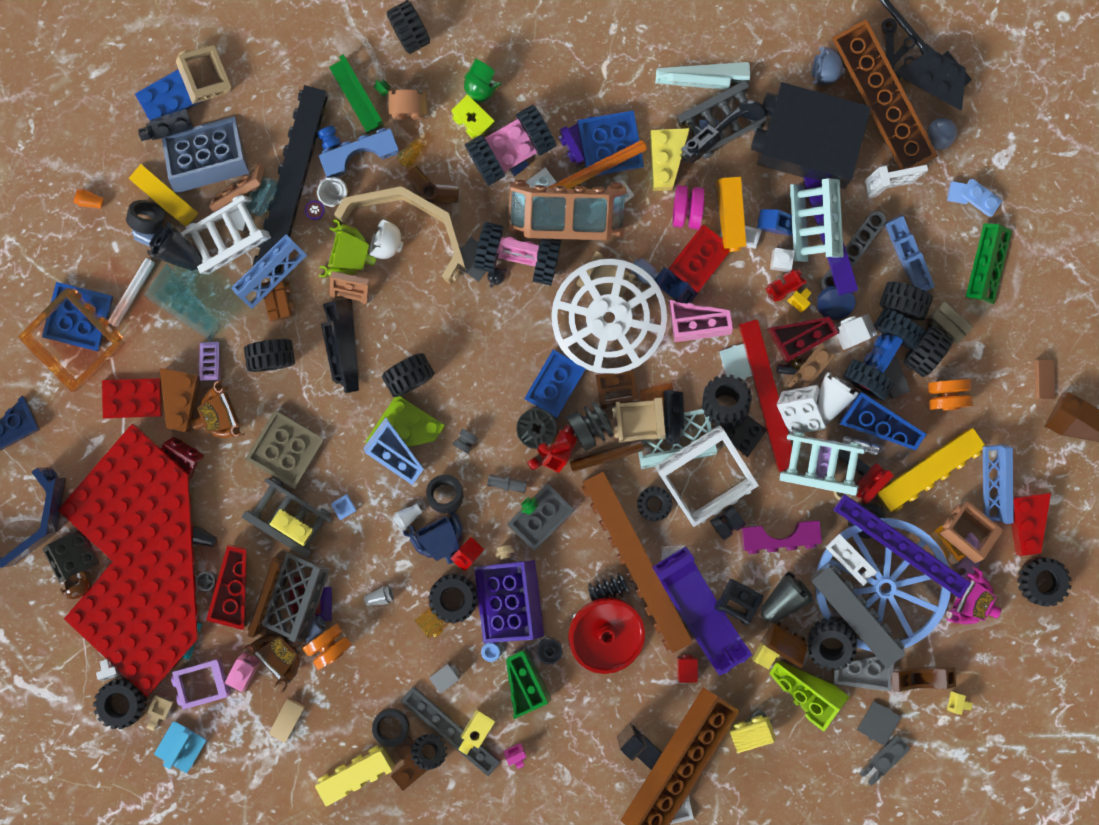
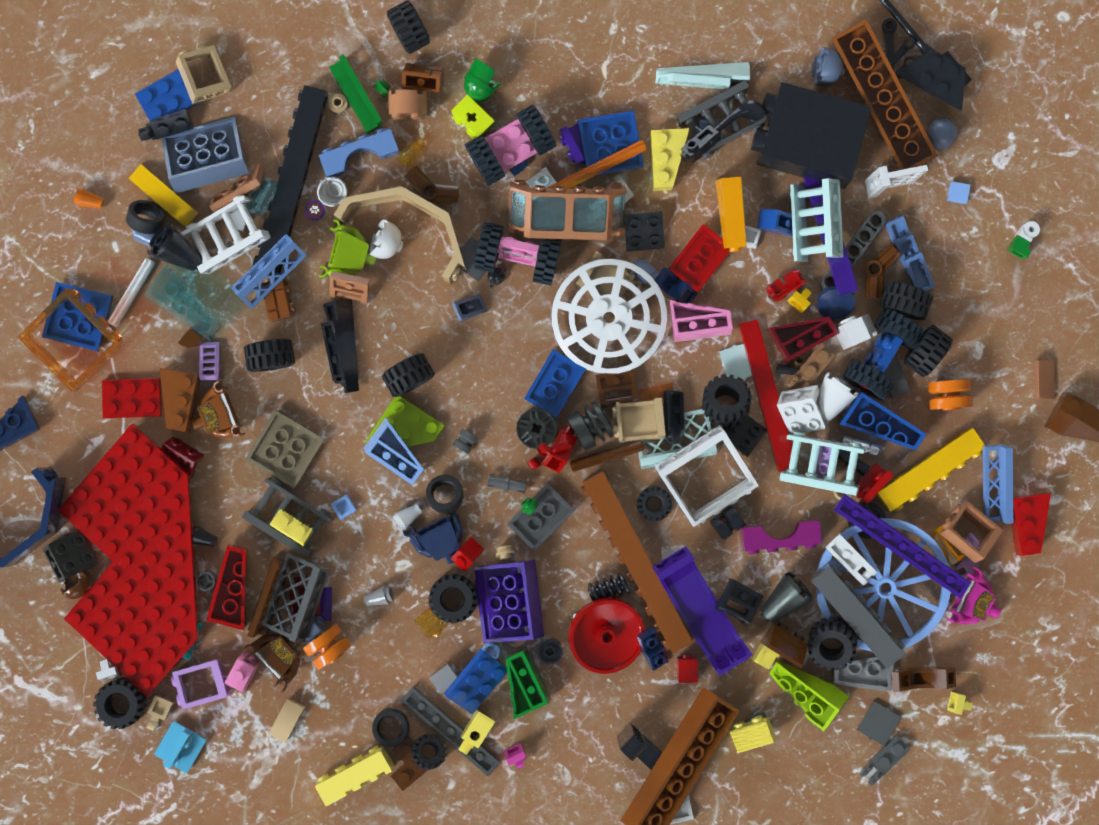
blue wheel [317,126,342,150] -> none
dark pink wheel [672,185,705,230] -> none
white brick [770,248,794,272] -> none
dark tan brick [927,301,973,345] -> none
light blue plate [960,179,1002,217] -> none
green fence [965,223,1012,304] -> none
black tyre [1017,557,1072,607] -> none
none -> reddish brown tile [178,328,205,348]
none -> tan plate [328,93,348,113]
none -> dark orange brick [402,63,444,93]
none -> blue plate [444,649,507,714]
none -> sand blue slope [452,294,487,323]
none -> black hinge [624,211,664,252]
none -> dark blue slope [637,626,669,671]
none -> reddish brown piece [865,243,903,298]
none -> leg [1007,221,1040,260]

